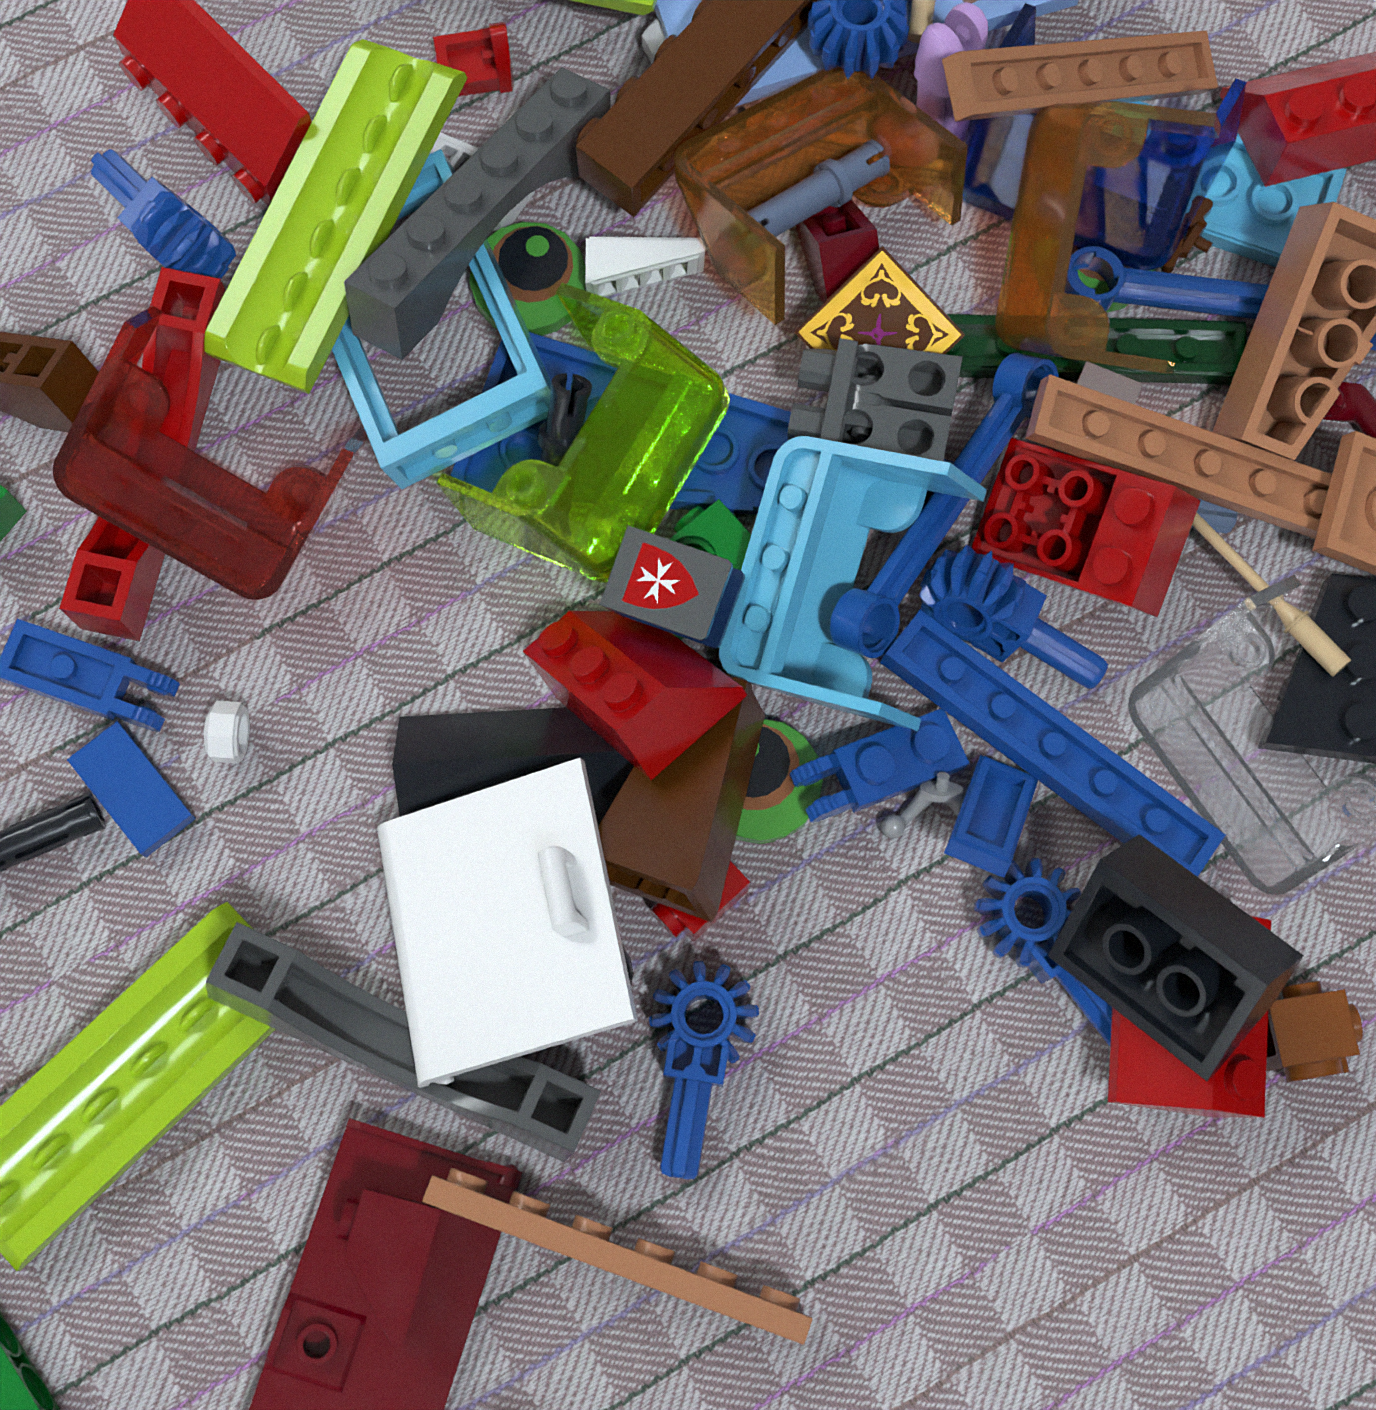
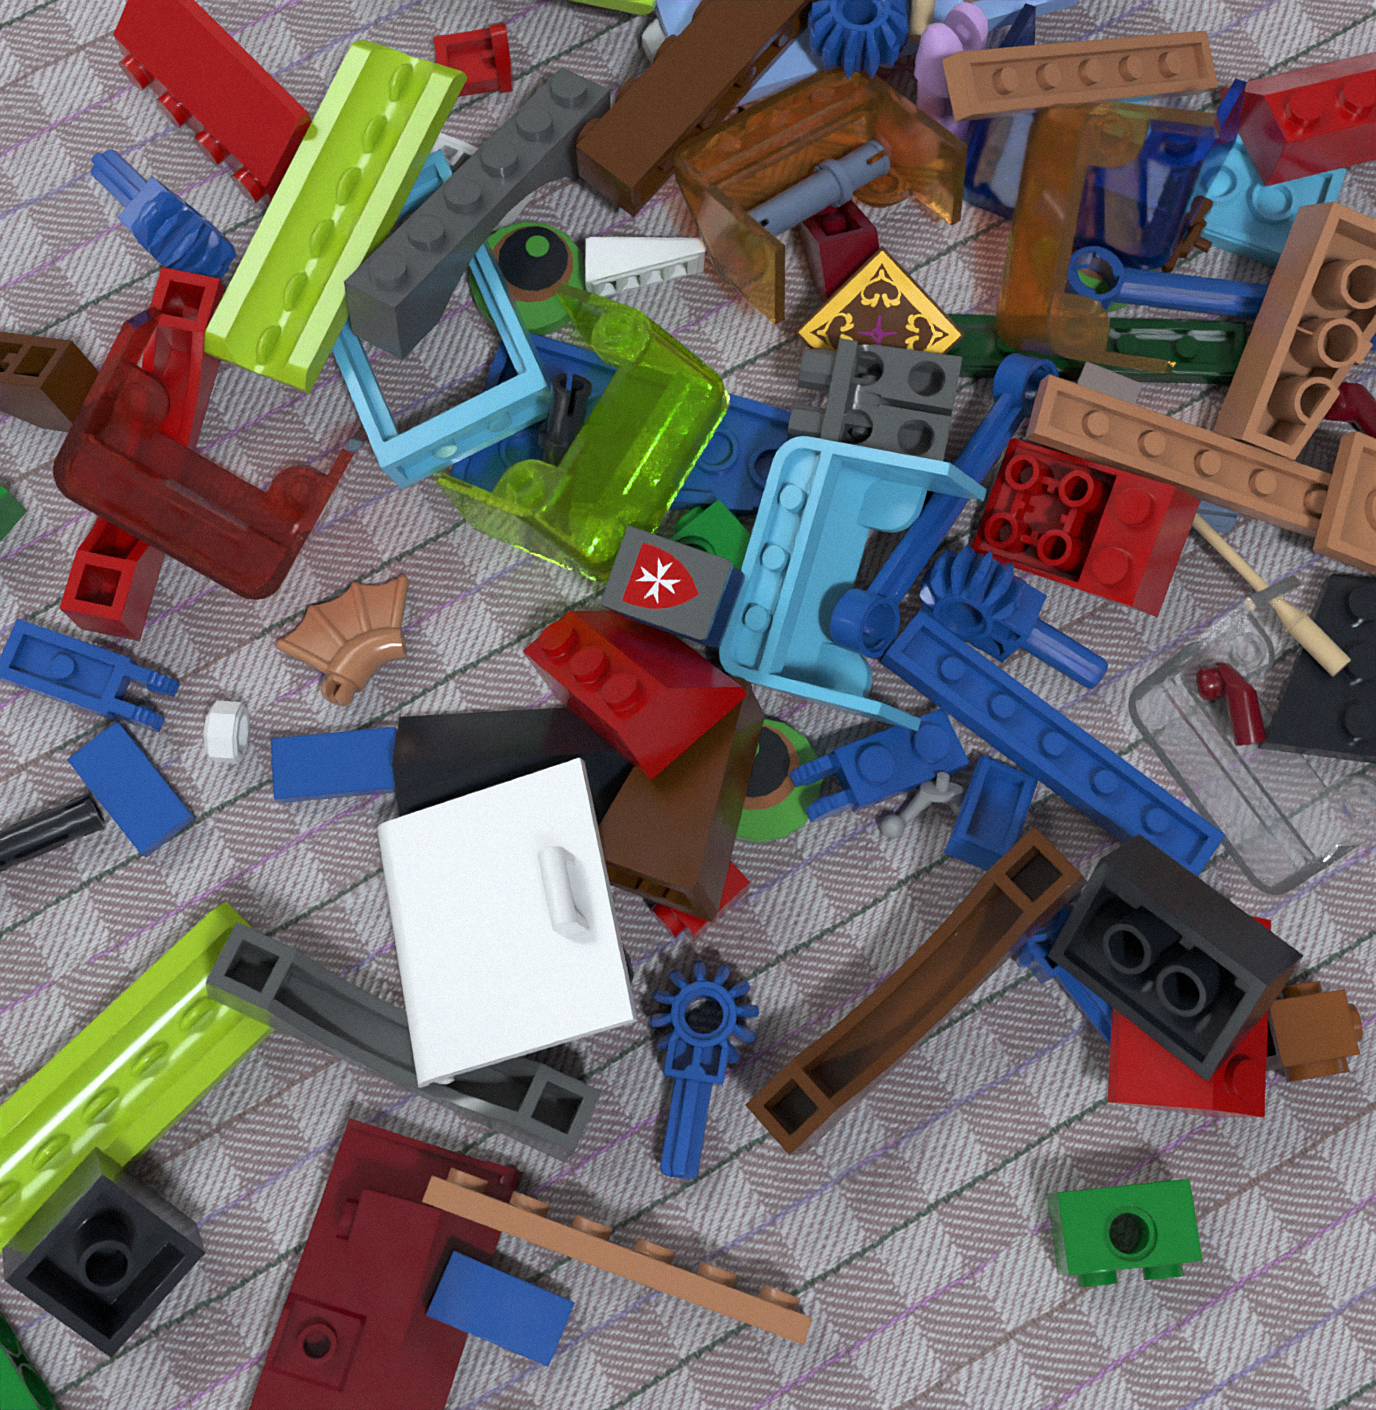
none -> black brick [2,1146,206,1358]
none -> blue tile [271,727,397,804]
none -> nougat arm [276,575,409,707]
none -> blue tile [424,1249,575,1367]
none -> reddish brown arch [745,826,1088,1155]
none -> green brick [1046,1179,1203,1287]
none -> dark red arm [1196,662,1266,746]

